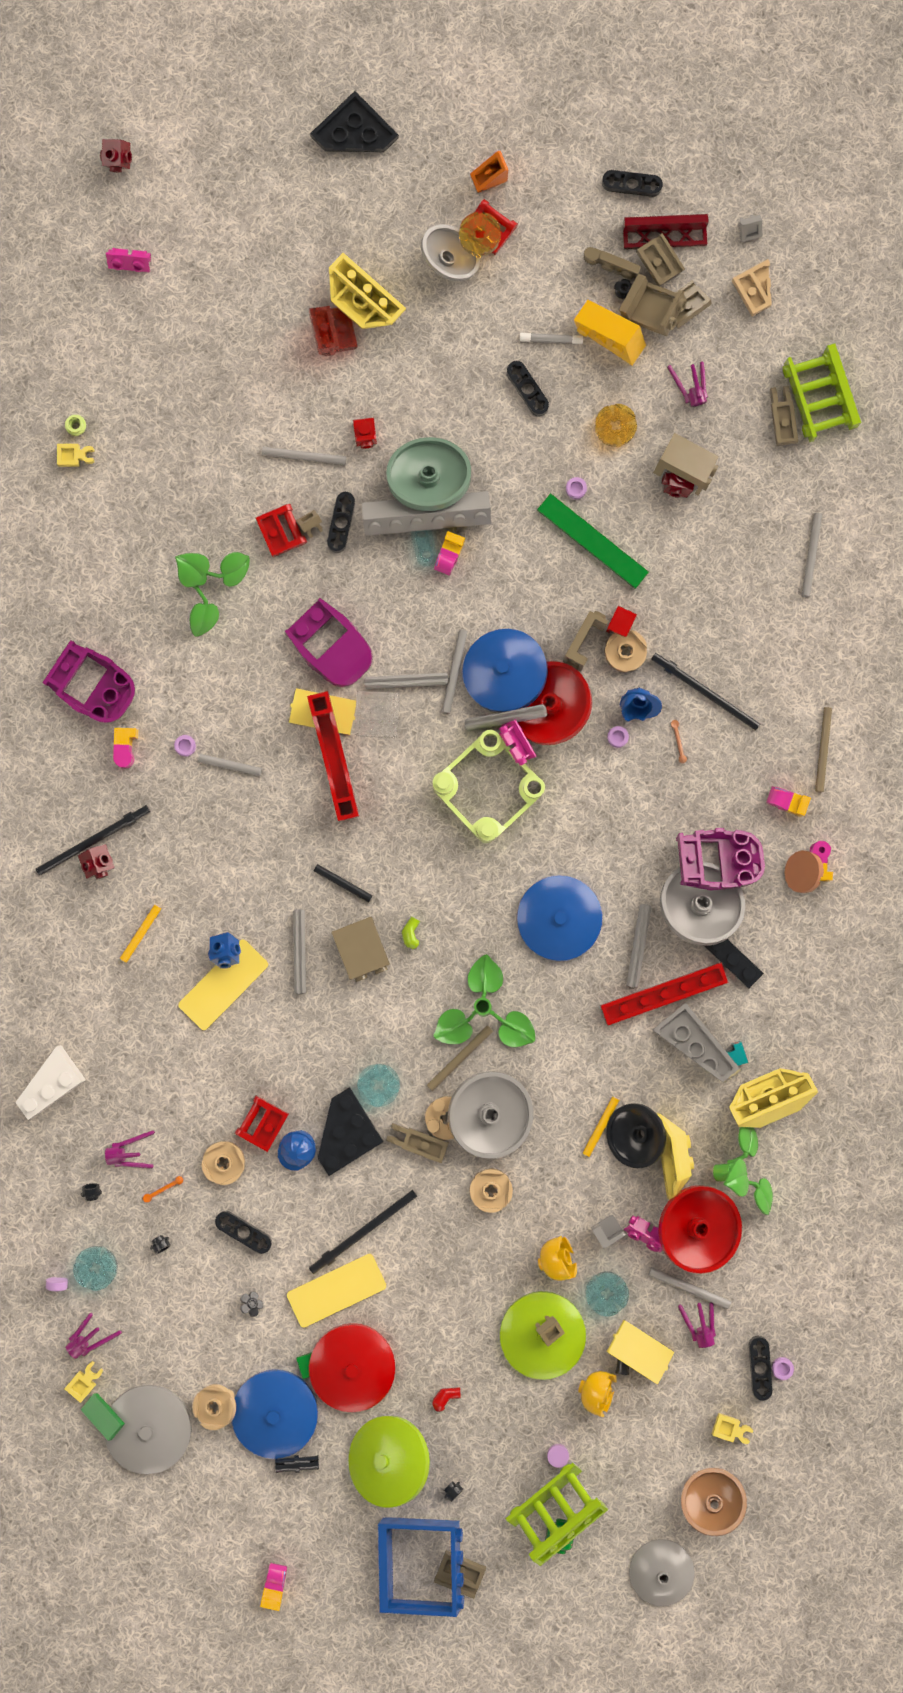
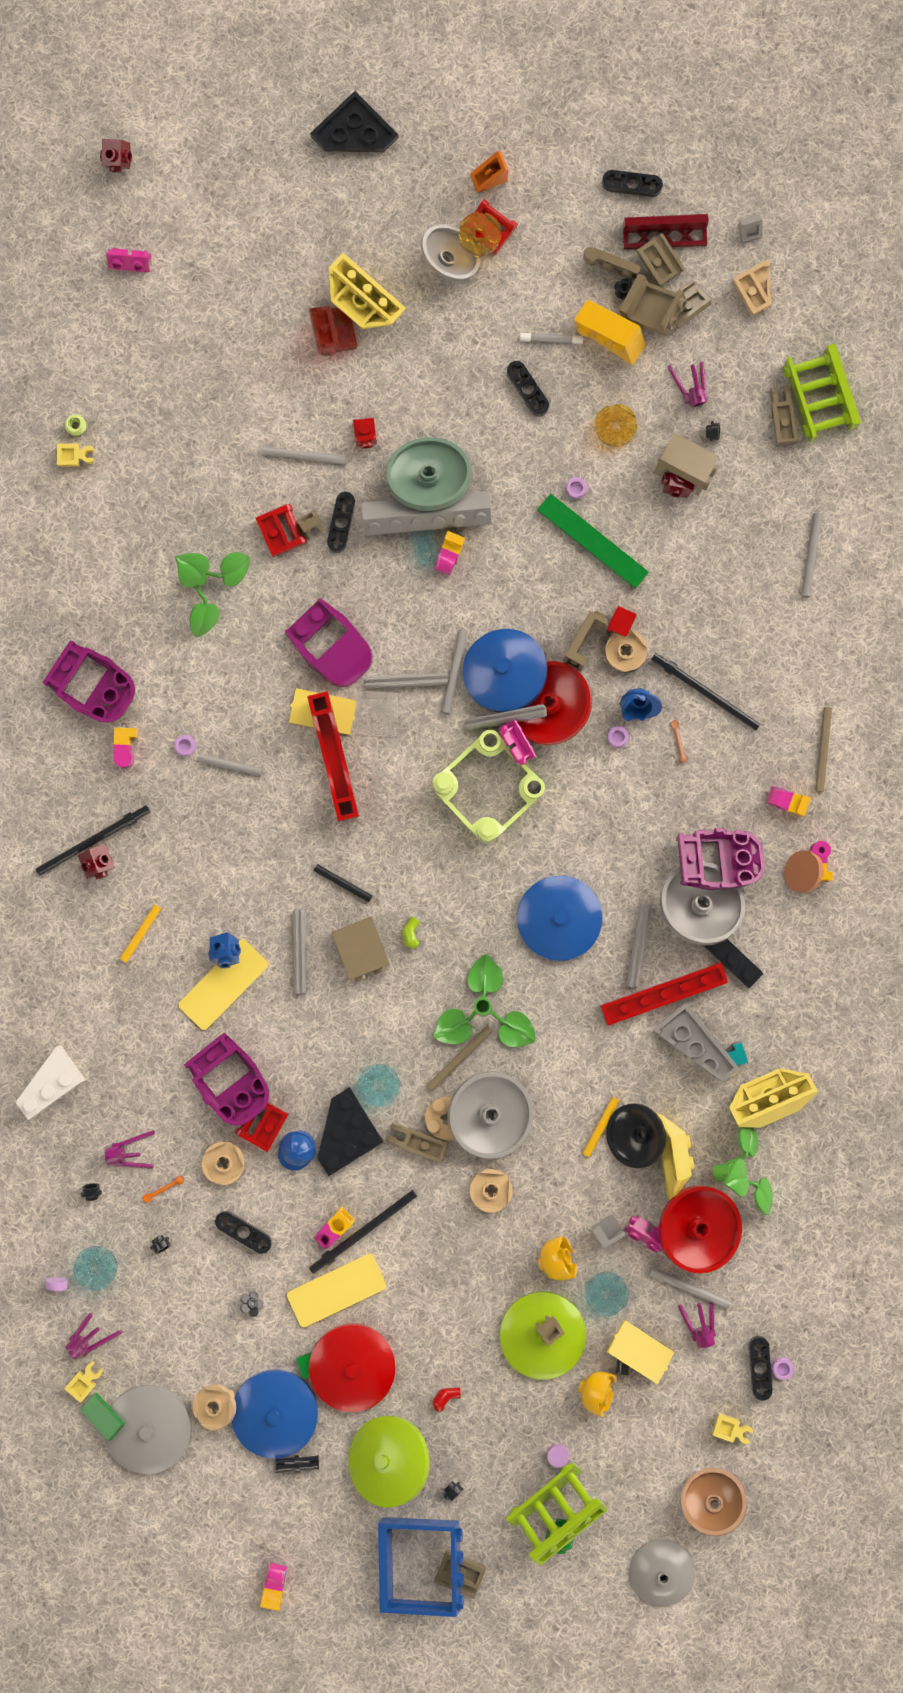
none -> magenta slope [184,1032,270,1125]
none -> leg [313,1206,355,1250]
none -> black plate [706,421,721,442]

